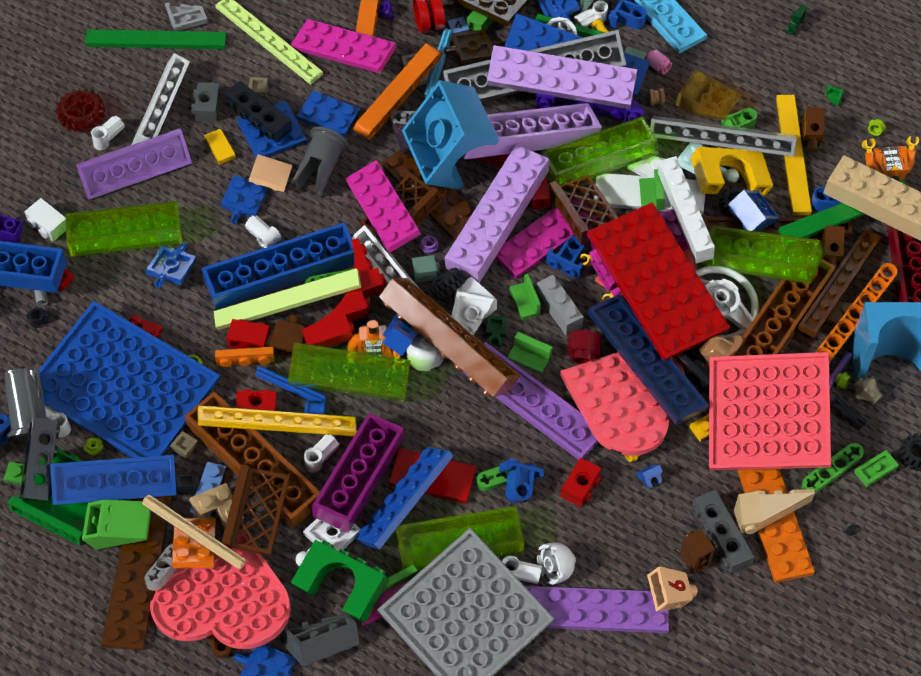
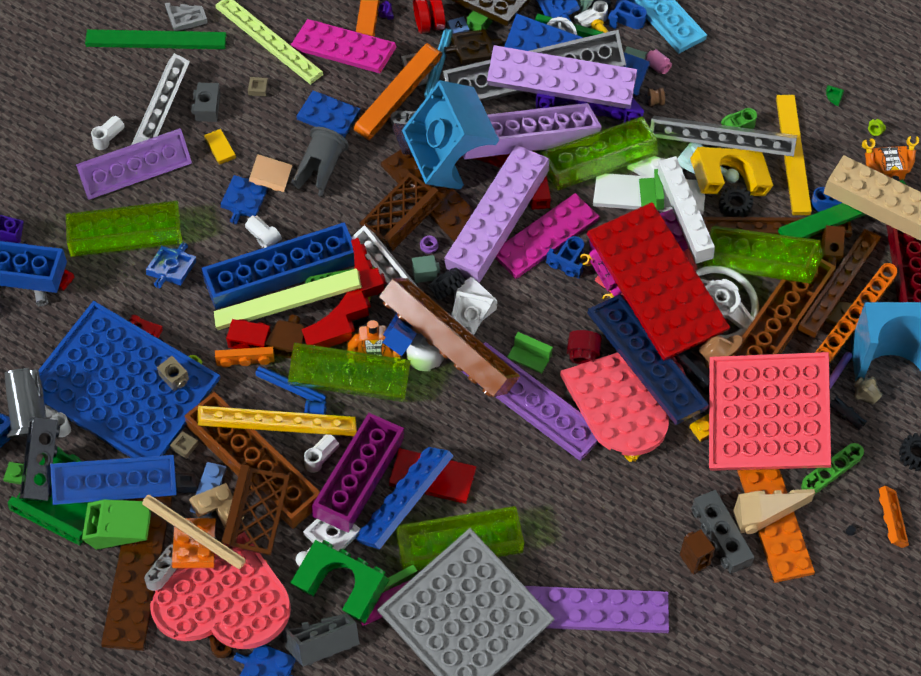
white brick [24,198,69,242] -> none
black plate [27,308,49,328] -> none
clear red gear [56,88,105,133] -> none
lime plate [83,437,103,456] -> none
black brick [225,81,292,143] -> none
red brick [235,389,277,411] -> none
blue plate [237,101,307,158] -> none
dark pink plate [345,160,421,253] -> none
bright green beam [477,467,508,491] -> none
dark green plate [486,316,507,349] -> none
blue pin [499,459,544,503] -> none
white piece [502,556,542,584] -> none
bright green panel [509,274,541,320] -> none
light grey brick [536,275,583,336] -> none
white cylinder [537,542,576,585] -> none
reddish brown fence [549,175,618,245] -> none
red brick [560,457,602,507] -> none
blue tile [636,464,663,487] -> none
light nougat torso [647,567,698,612] -> none
clear yellow slope [675,69,742,120] -> none
slope [728,190,780,233] -> none
dark green plate [786,4,807,35] -> none
reddish brown torso [801,107,825,153] -> none
lime plate [834,372,851,390] -> none
bright green plate [854,450,899,488] -> none
none -> dark tan brick [157,356,189,391]
none -> orange plate [879,486,909,548]

